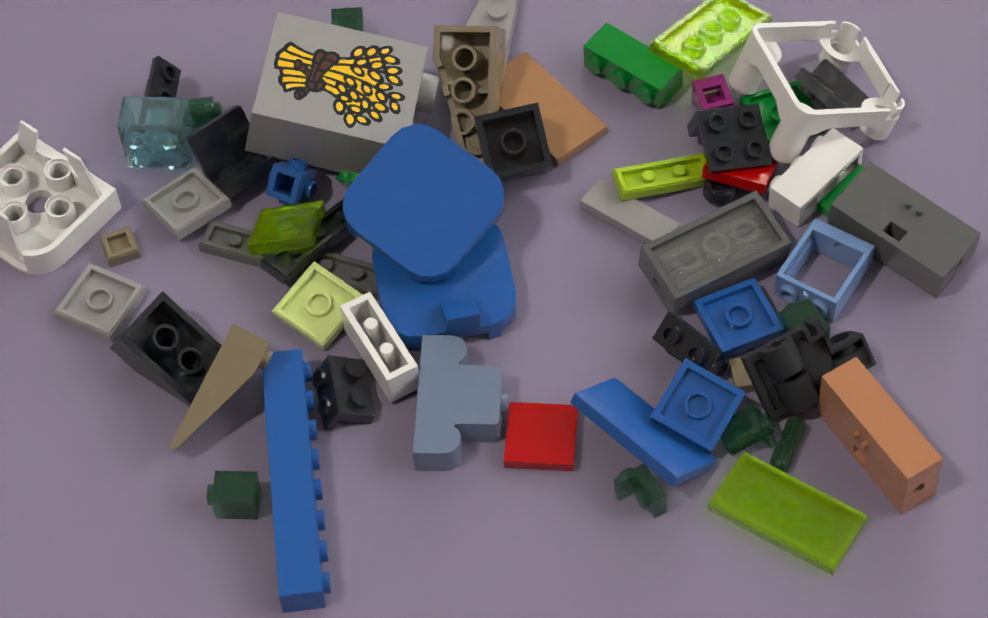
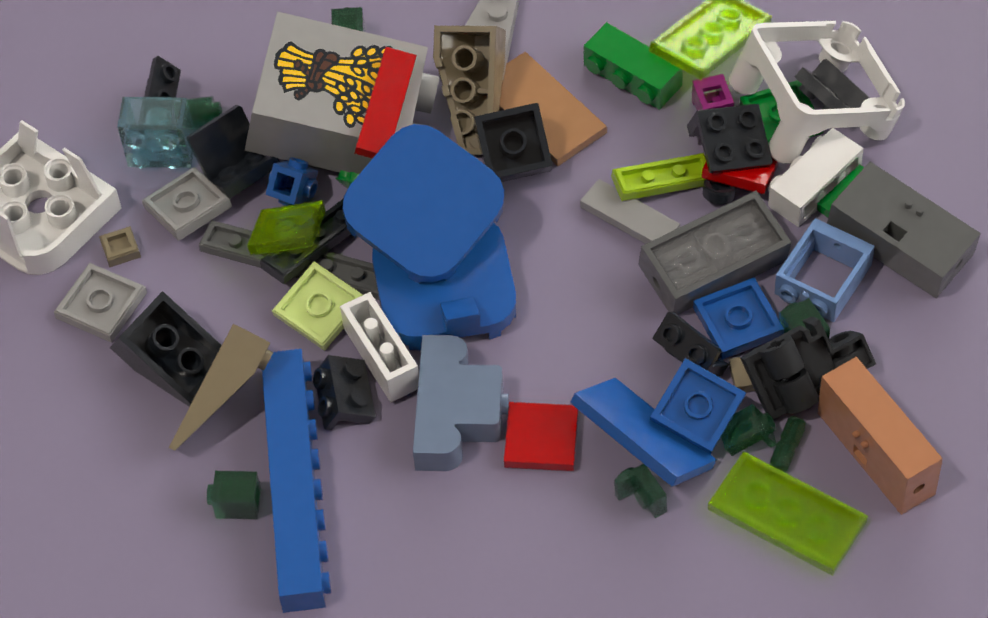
none -> red tile [354,46,417,159]

